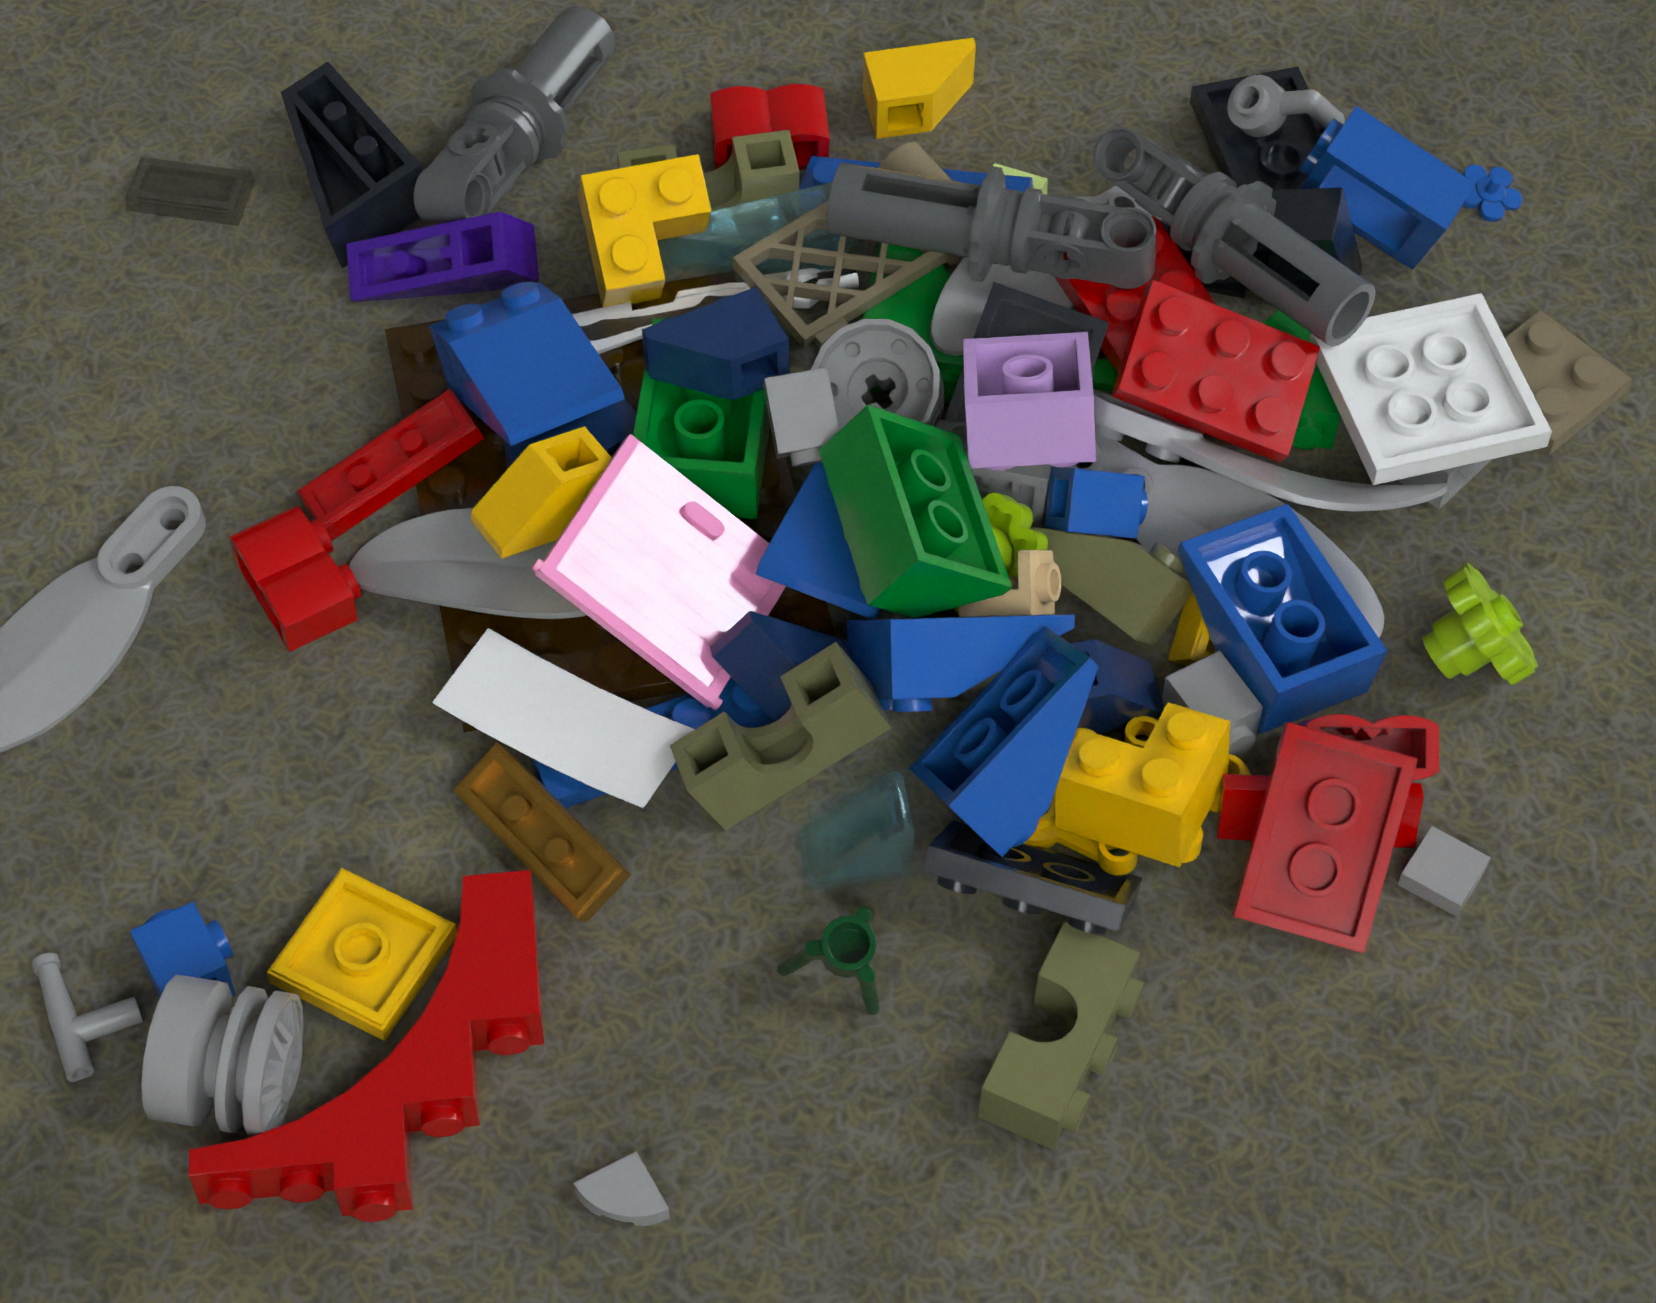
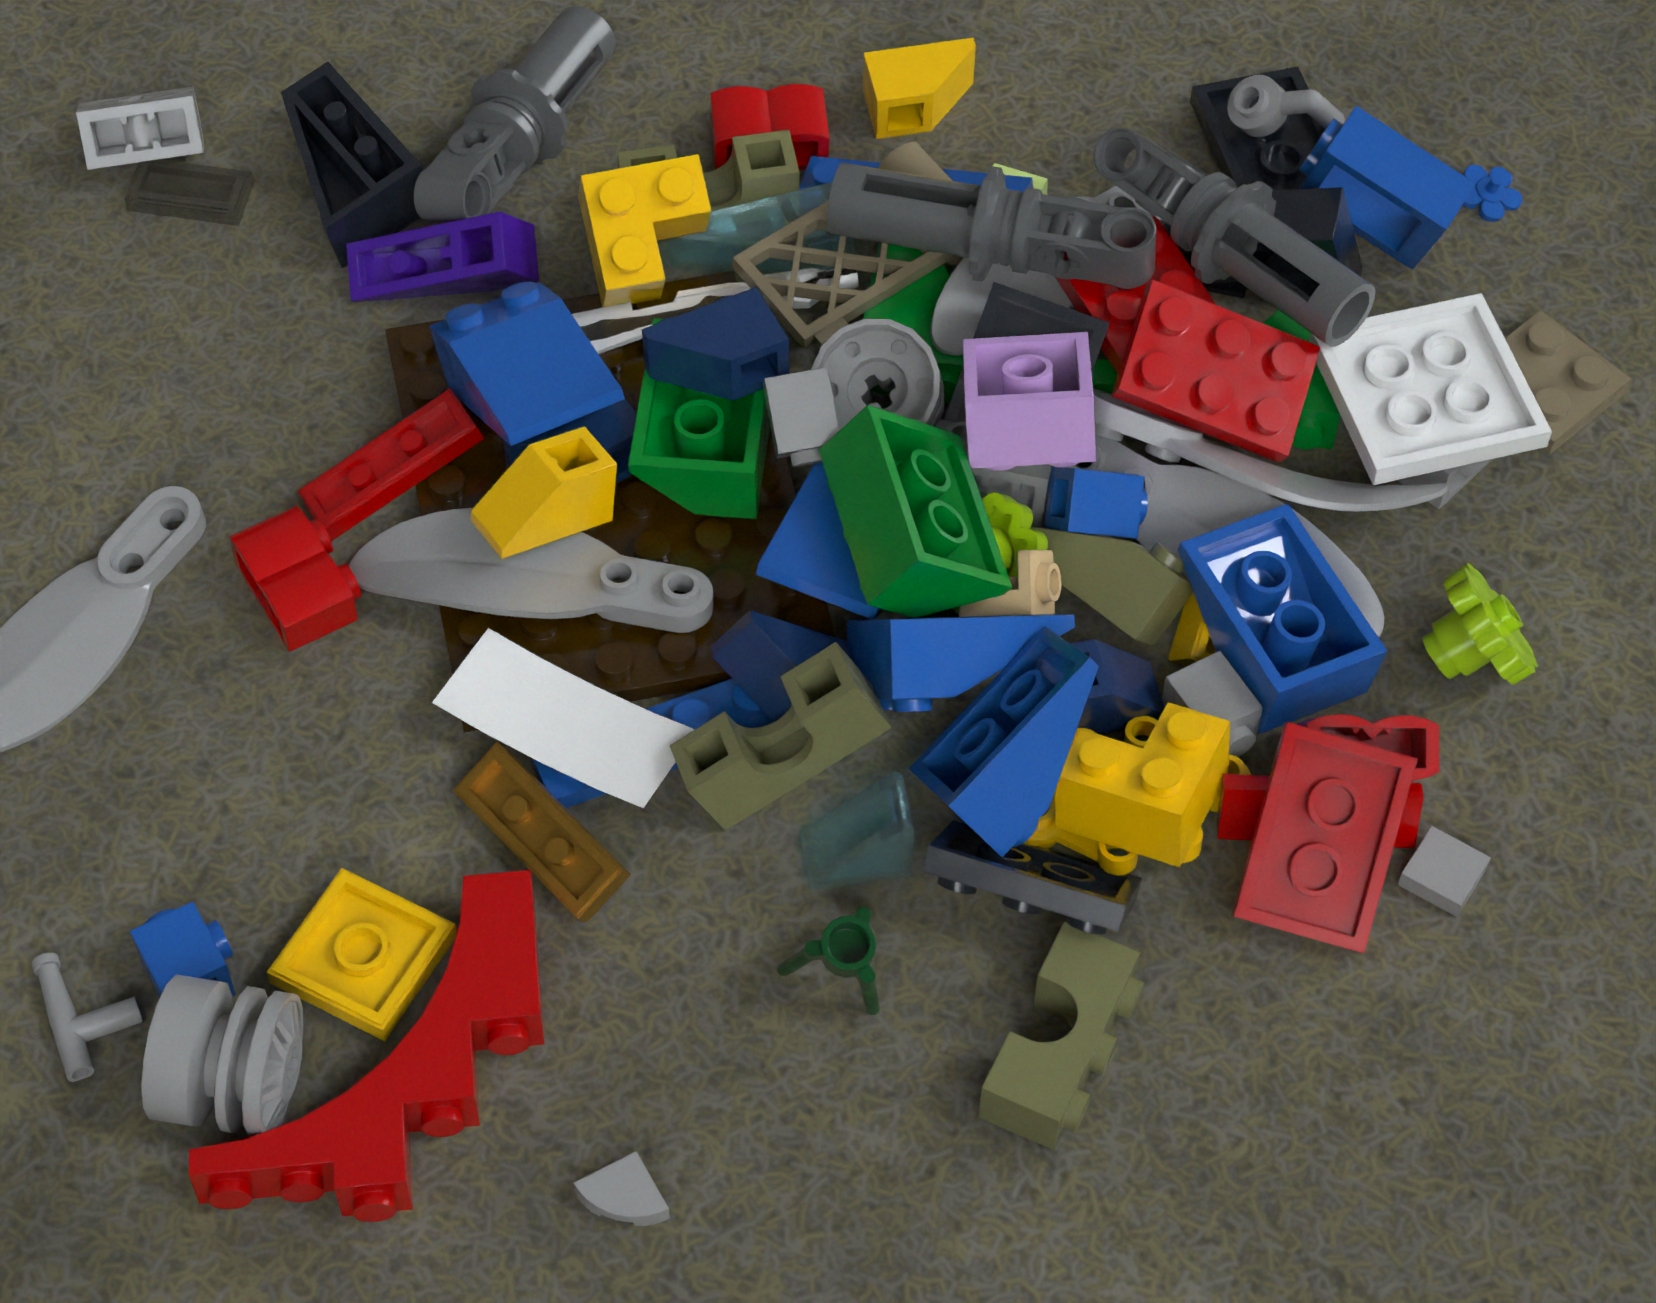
piece [531,434,786,710] -> none
none -> light grey brick [76,87,204,170]

